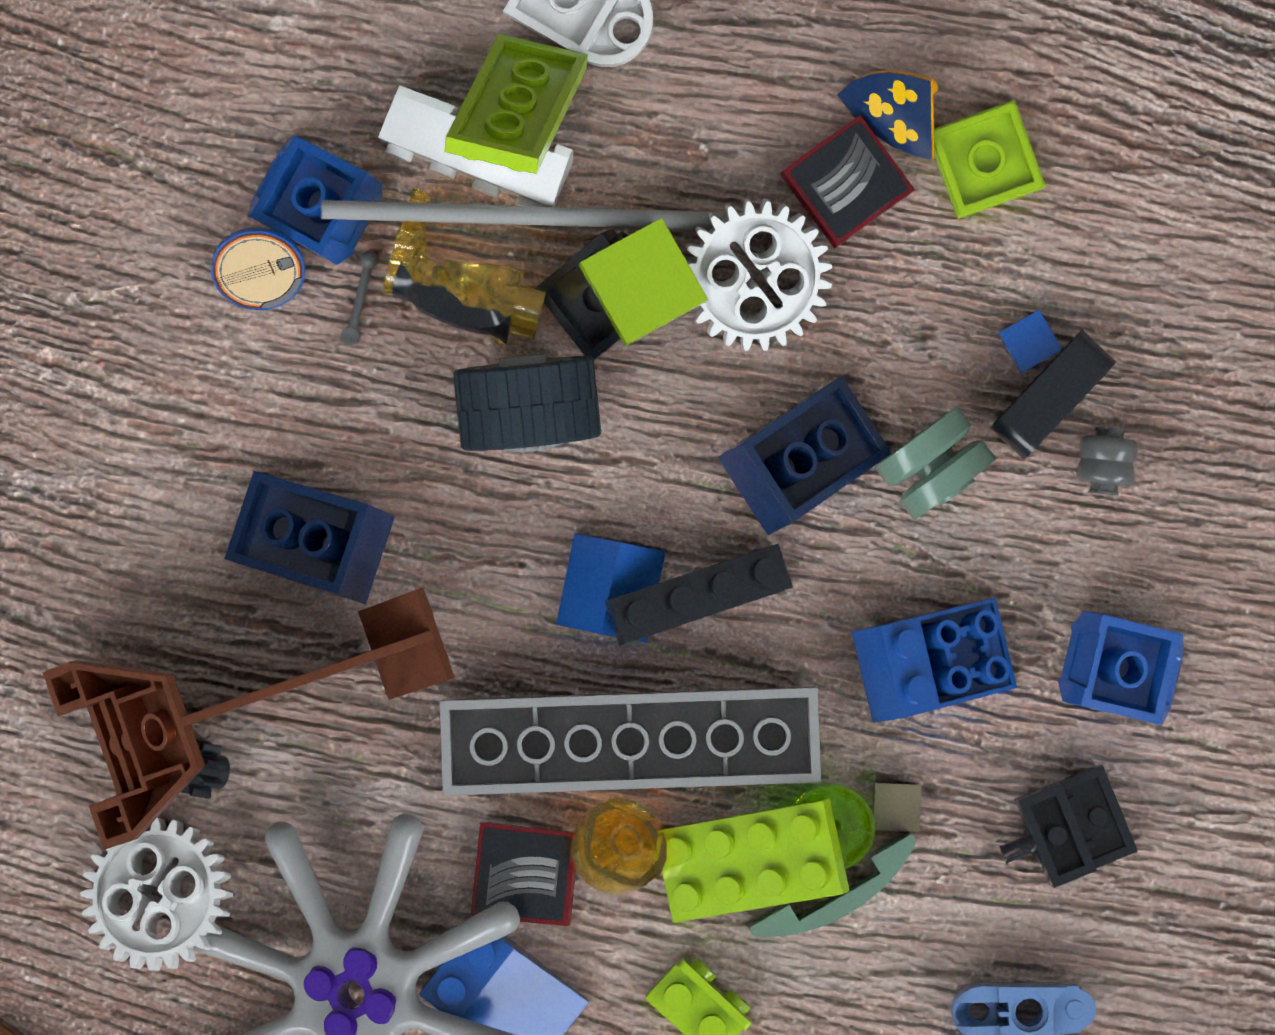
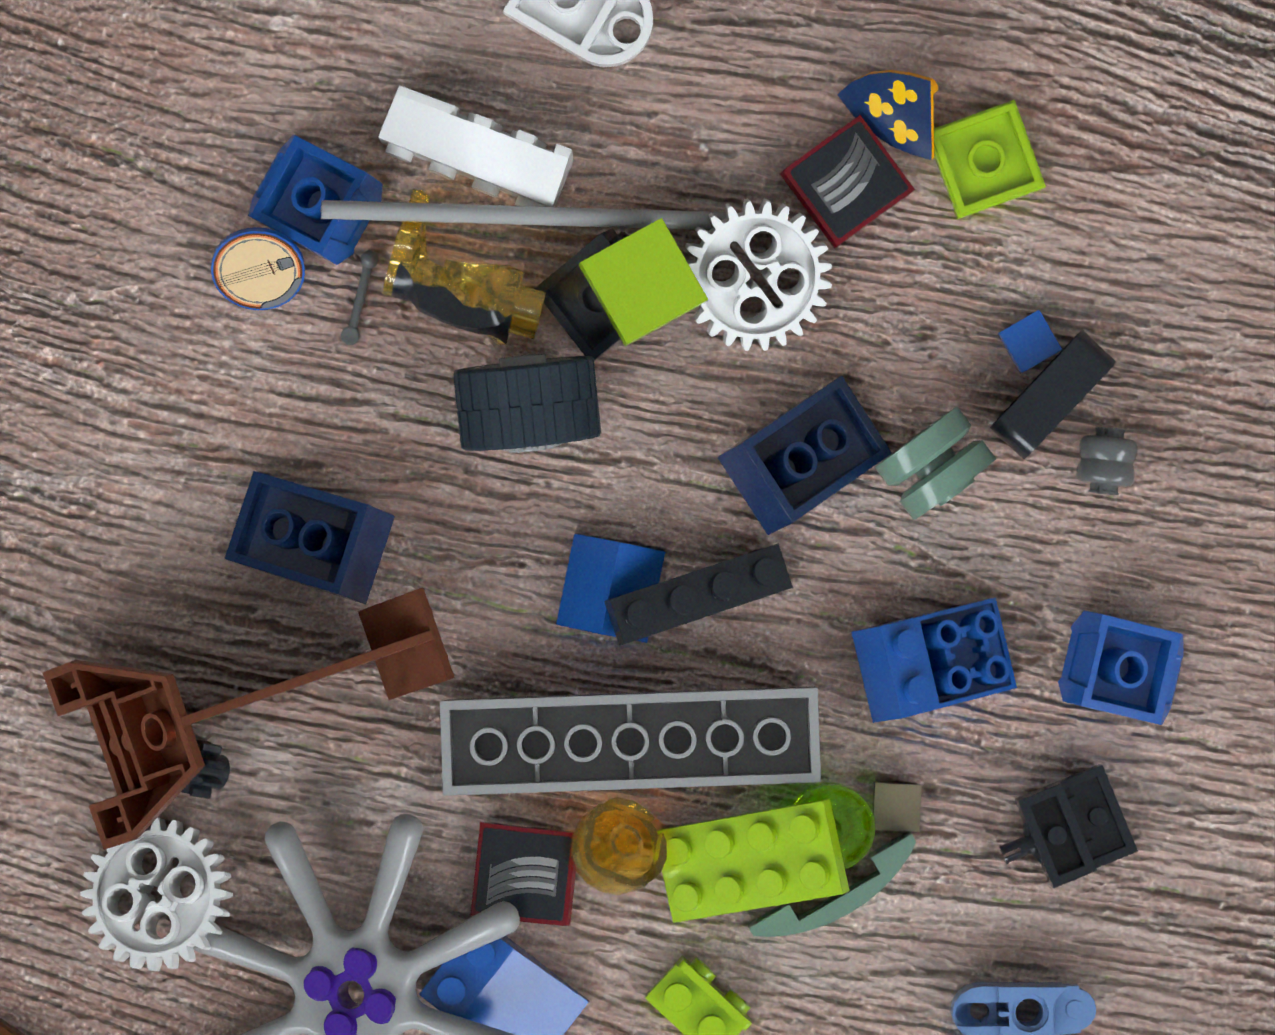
lime plate [444,33,588,174] -> none

